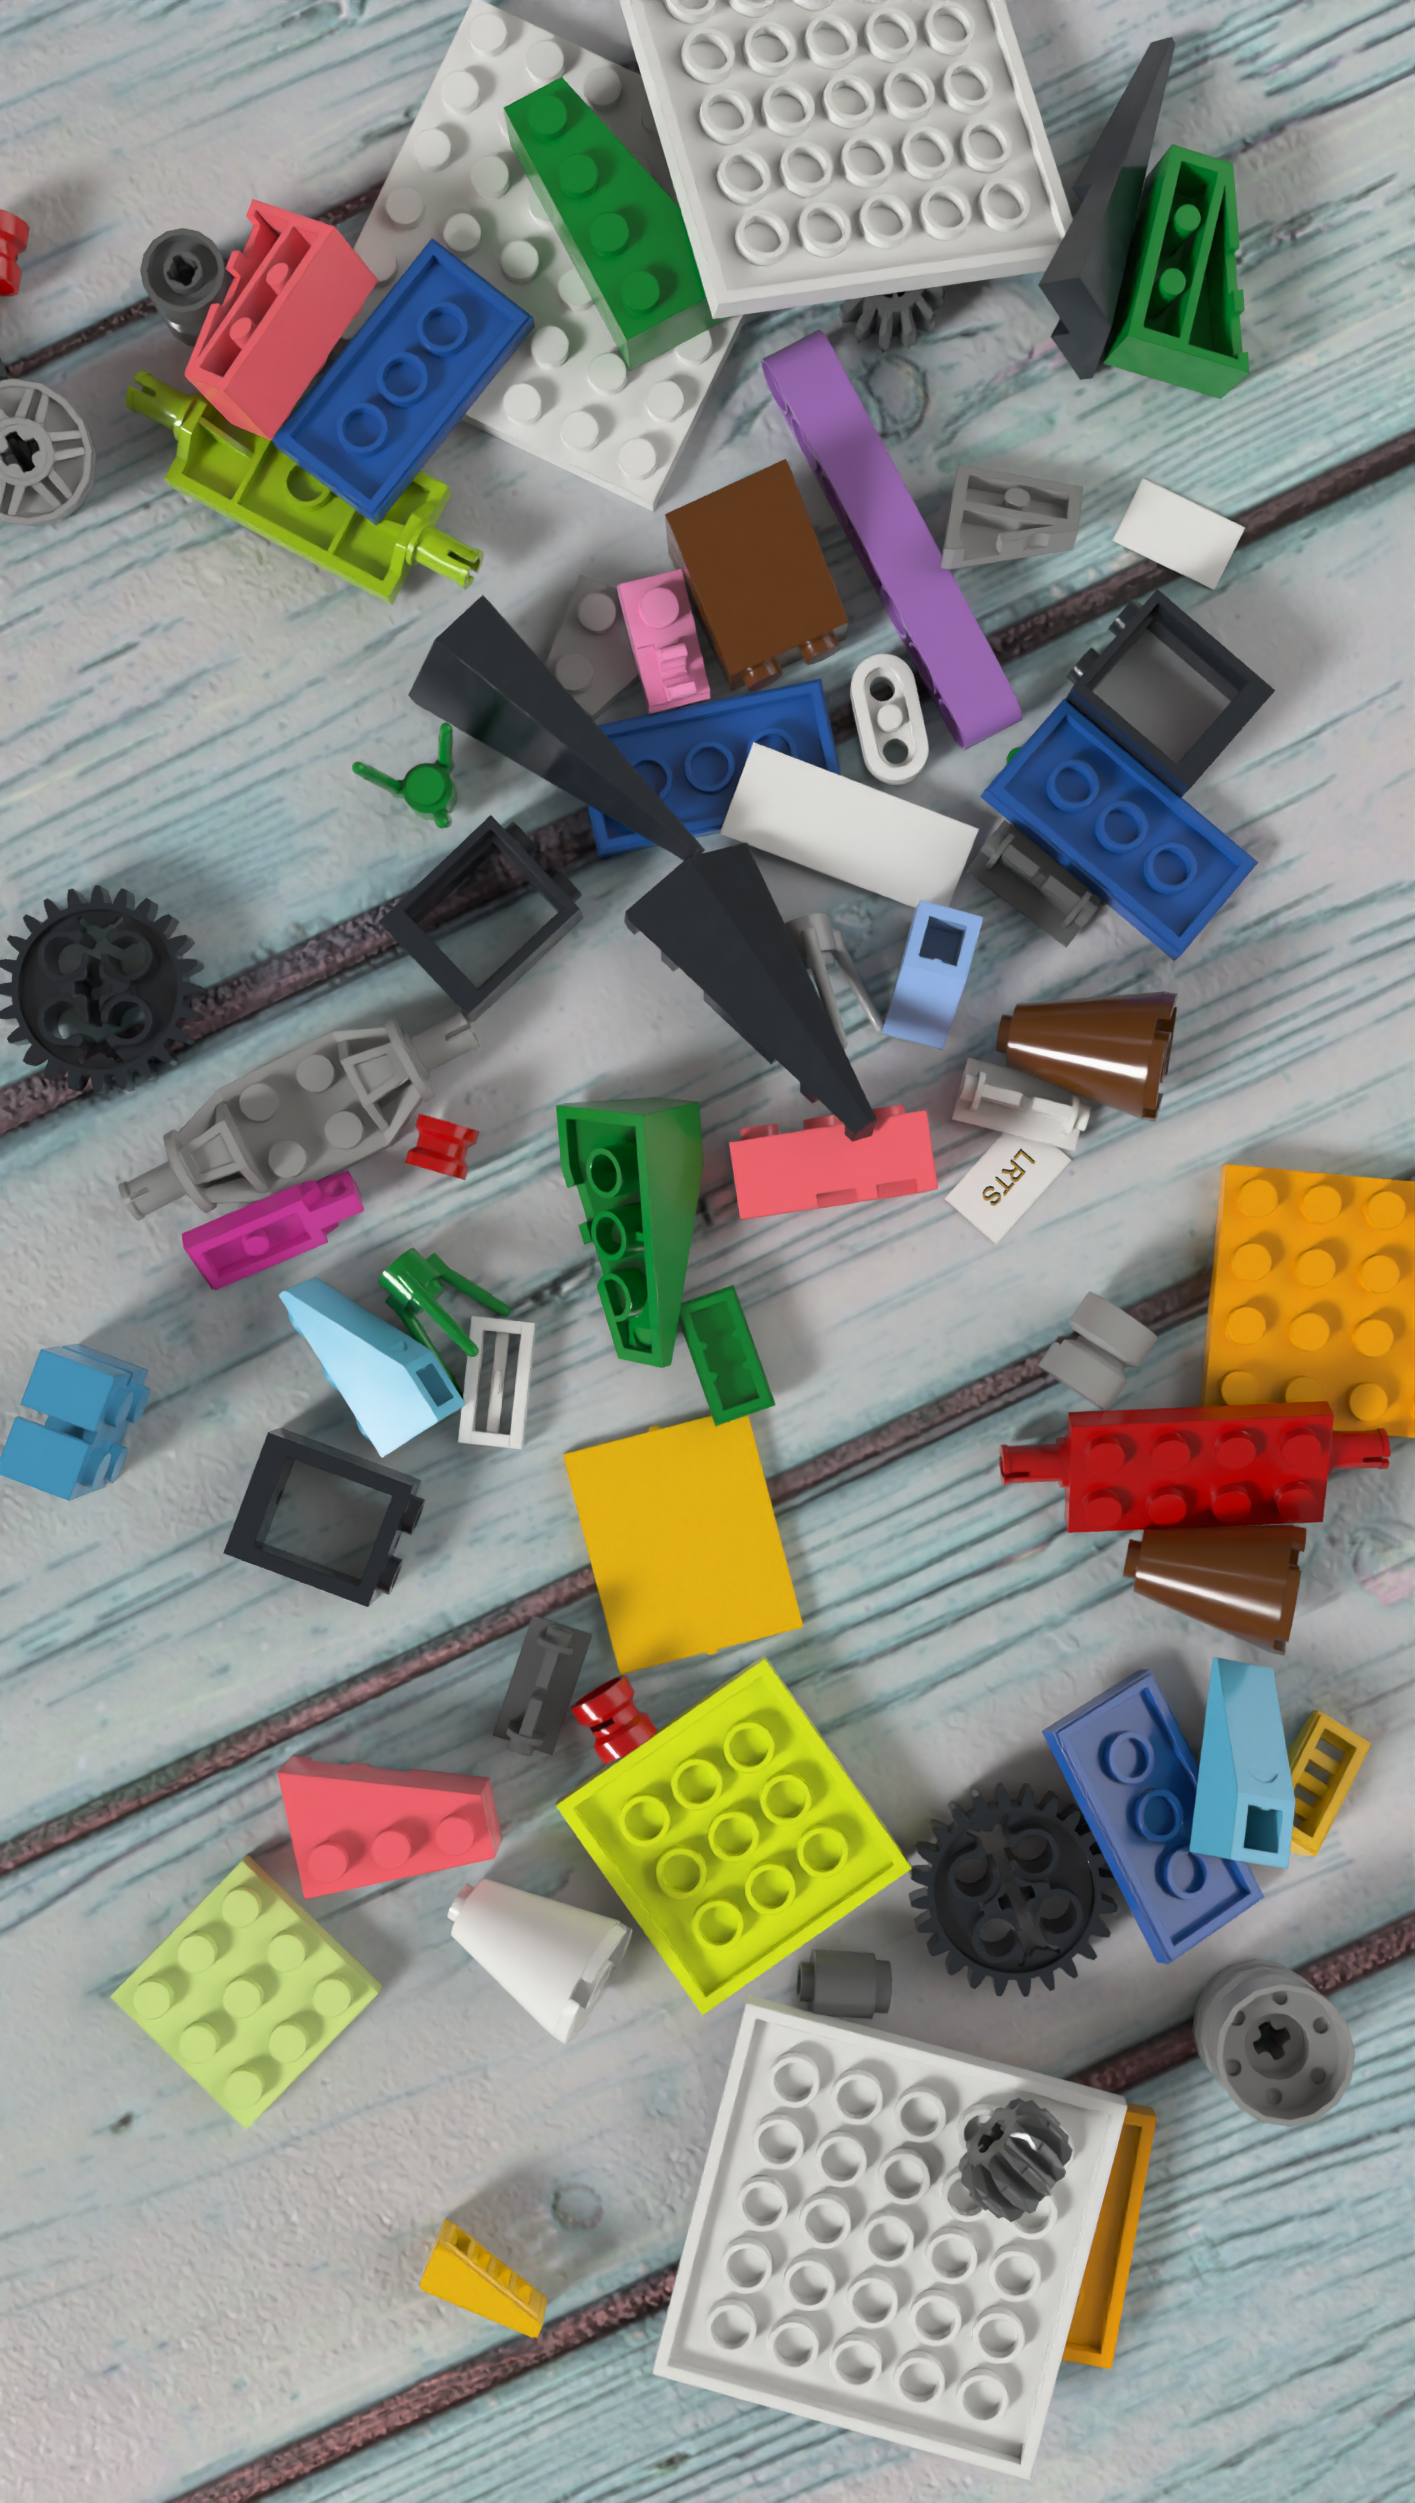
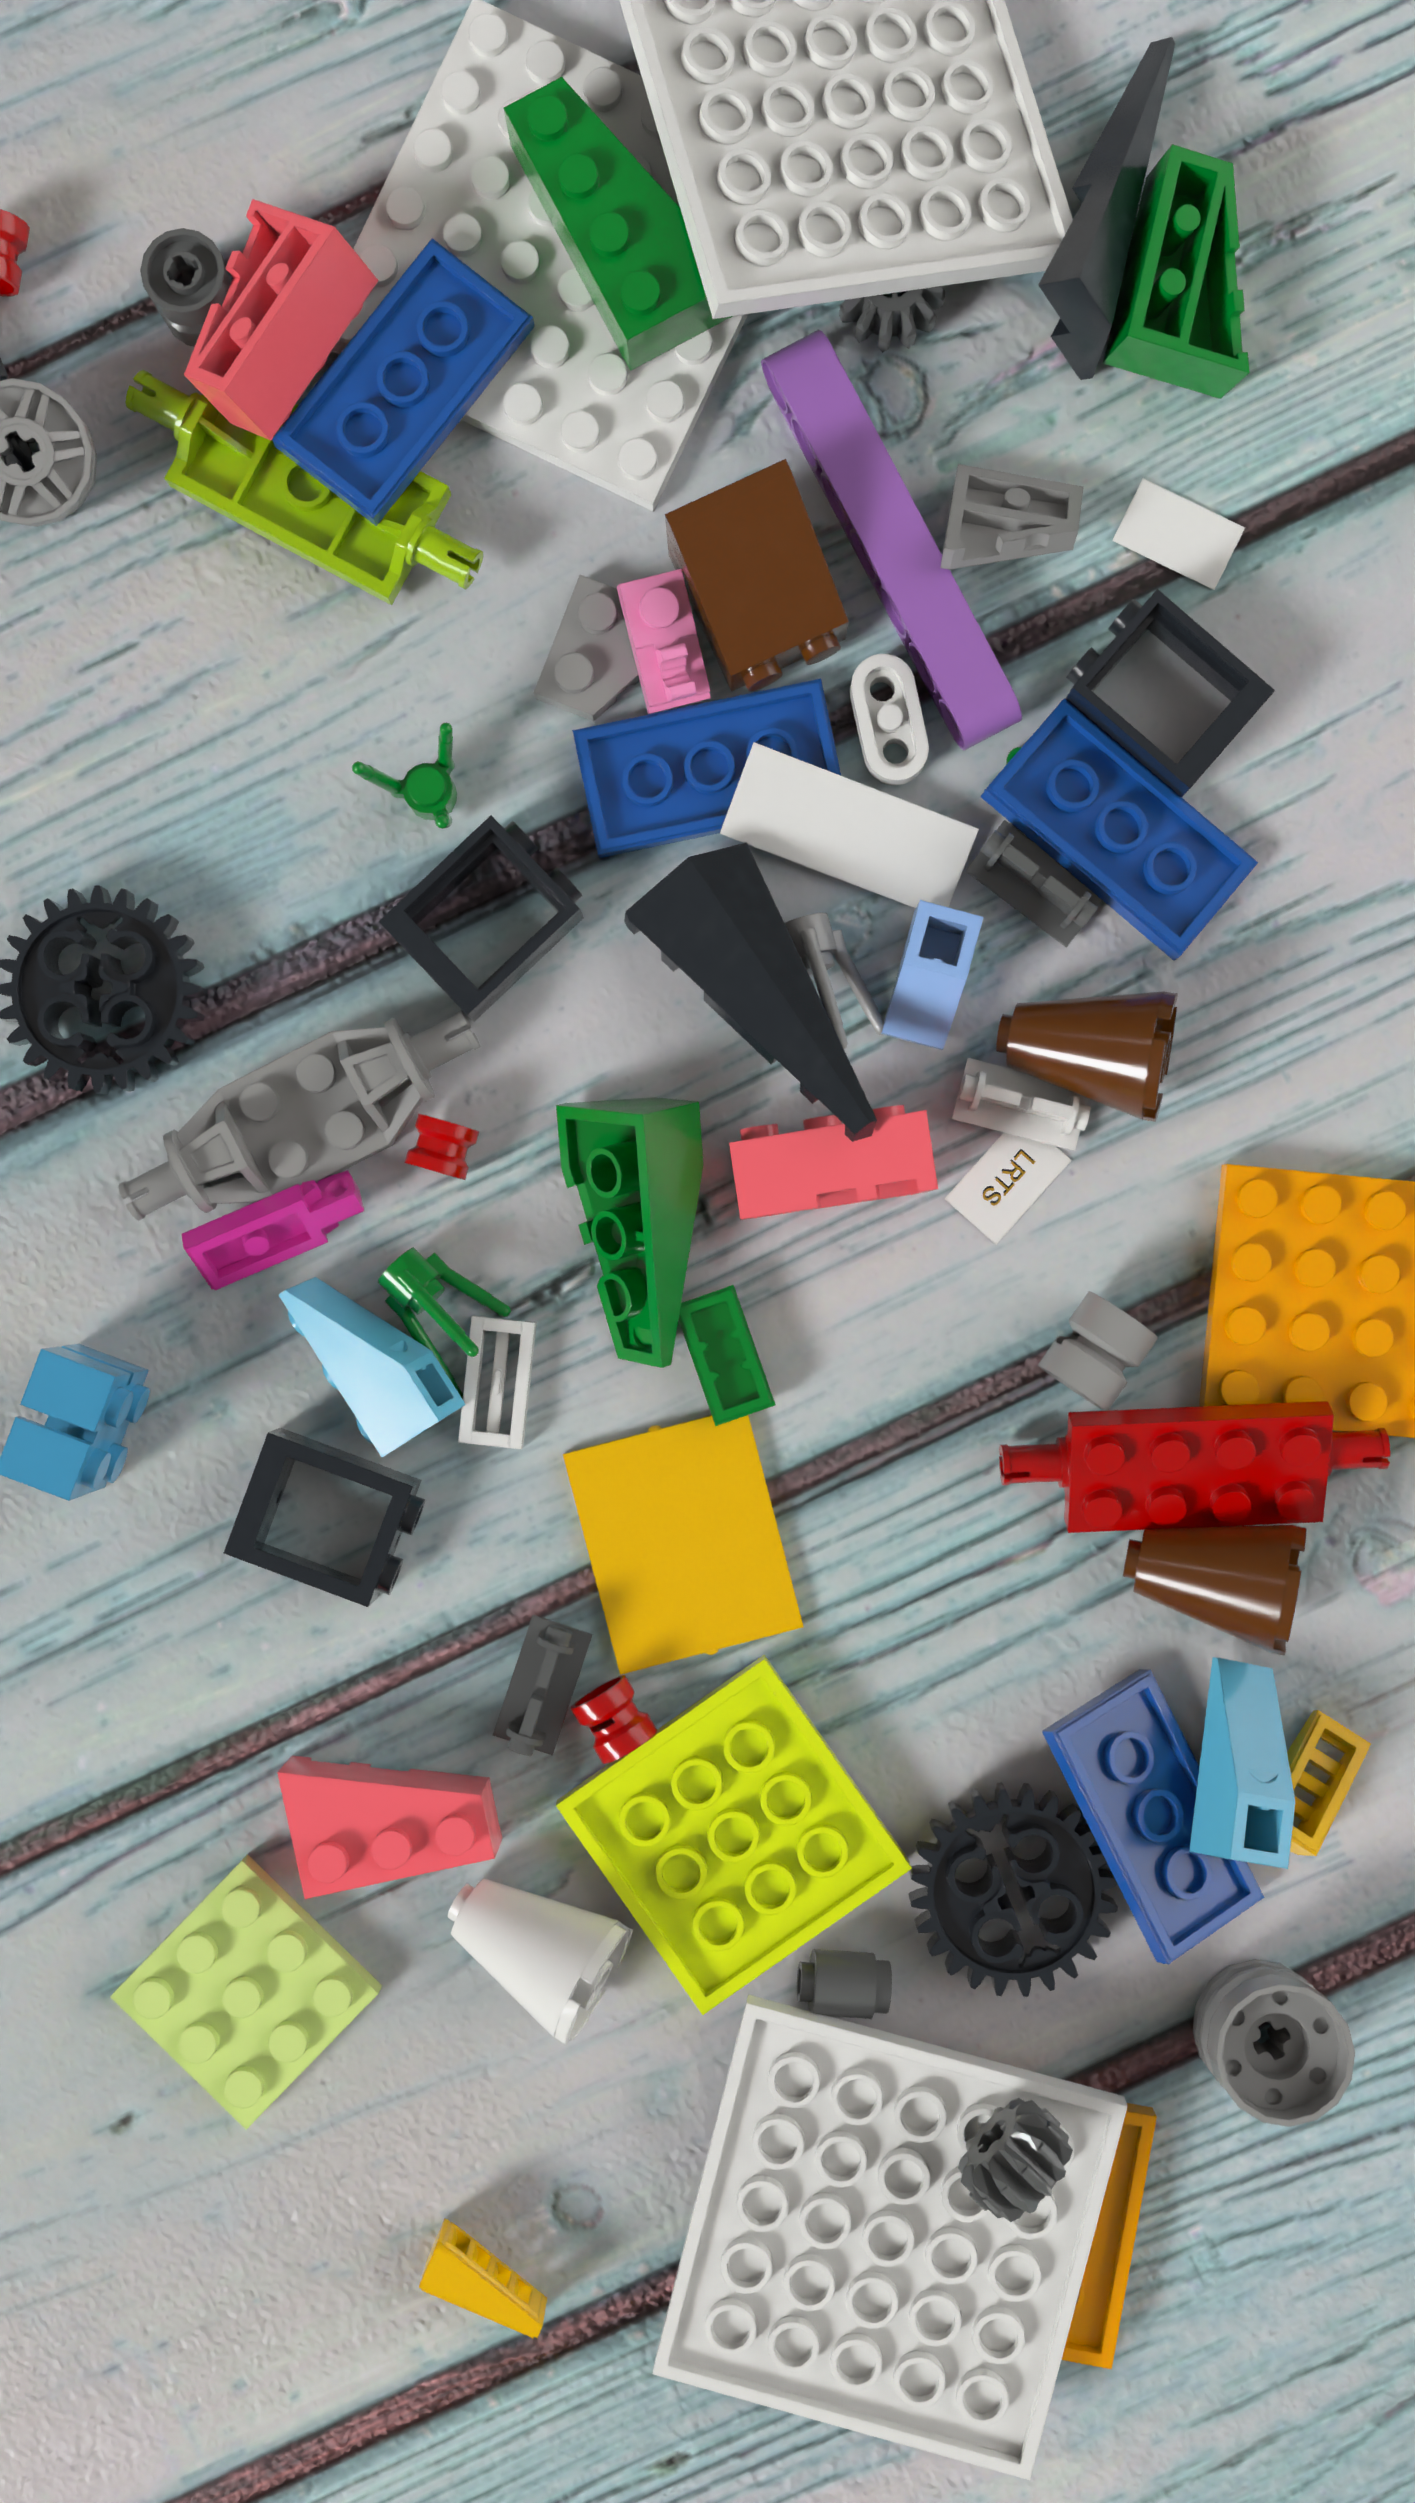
black wedge [408,595,705,861] -> none

